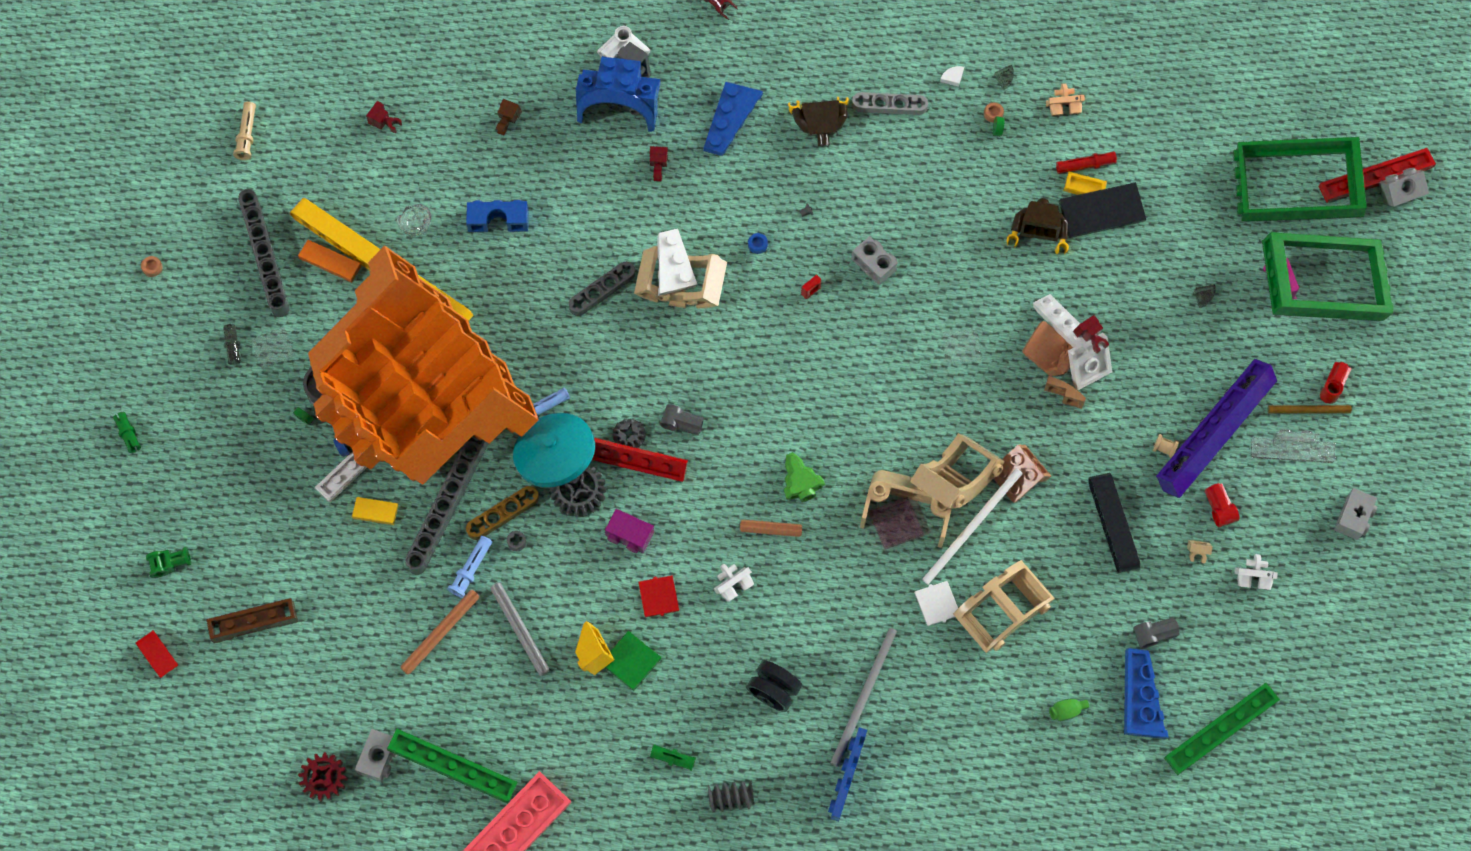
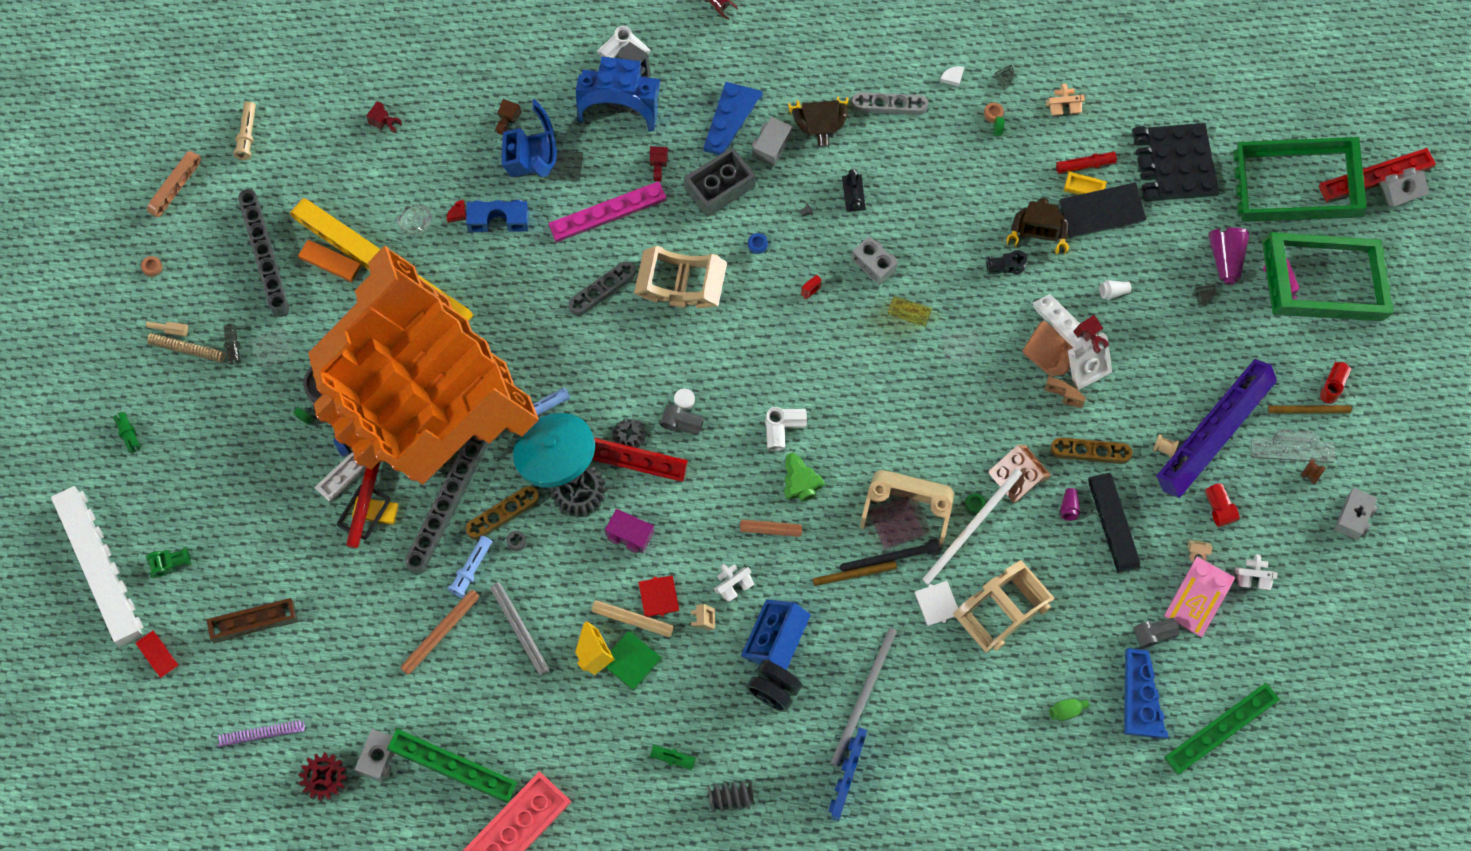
white wing [657,229,697,296] -> none
tan window [910,433,1005,509] -> none
none -> white brick [51,486,144,647]
none -> tan axle [146,322,188,337]
none -> nougat beam [147,151,201,217]
none -> tan piece [147,333,226,363]
none -> lavender piece [217,720,304,747]
none -> black piece [337,484,391,540]
none -> red axle [346,461,381,549]
none -> red tile [447,199,467,223]
none -> blue piece [501,99,557,177]
none -> clear smoke piece [544,150,583,182]
none -> dark pink plate [548,181,667,243]
none -> tan axle [592,600,674,637]
none -> white tile [674,389,695,410]
none -> dark grey brick [684,147,756,217]
none -> tan tile [691,604,715,630]
none -> blue slope [741,599,811,670]
none -> light grey brick [752,117,792,166]
none -> white piece [765,407,807,451]
none -> pearl gold piece [812,561,897,586]
none -> black piece [840,538,940,572]
none -> black hinge [842,169,866,212]
none -> clear yellow slope [888,296,932,327]
none -> green tile [965,493,986,515]
none -> black connector [986,250,1027,275]
none -> pearl gold beam [1050,437,1132,464]
none -> magenta cone [1059,488,1080,521]
none -> white cone [1099,280,1131,300]
none -> black hinge [1132,123,1219,202]
none -> bright pink slope [1164,557,1235,637]
none -> magenta cone [1208,227,1250,285]
none -> reddish brown wheel [1300,459,1326,485]

